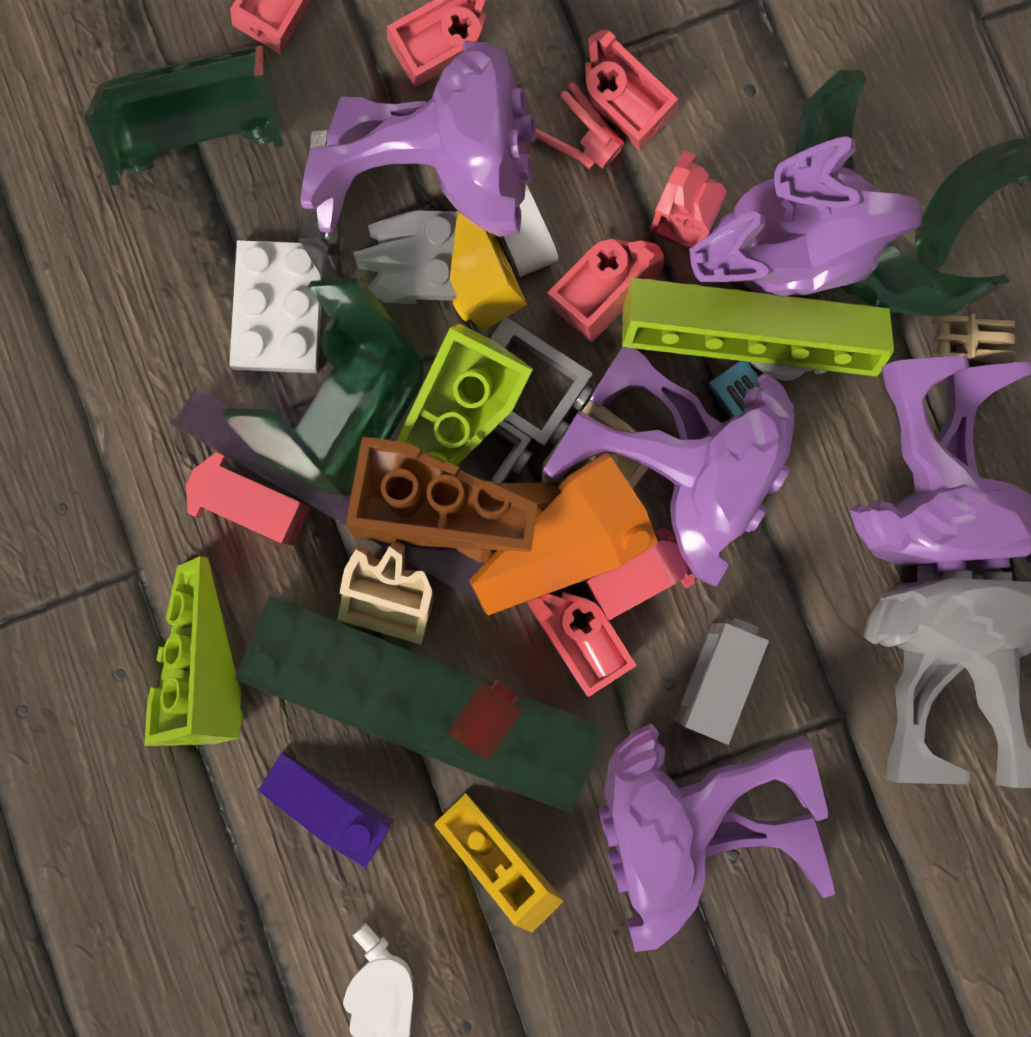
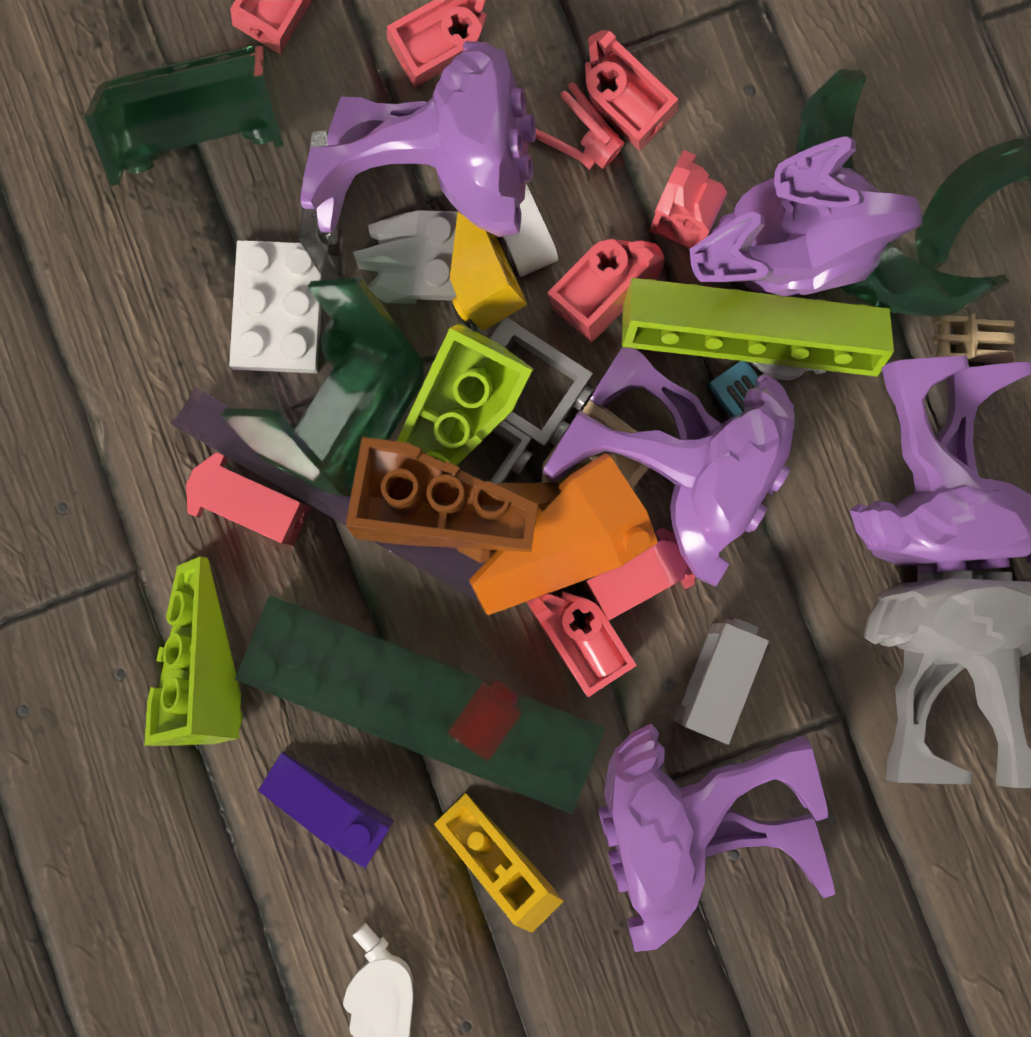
tan plate [337,540,434,645] -> none

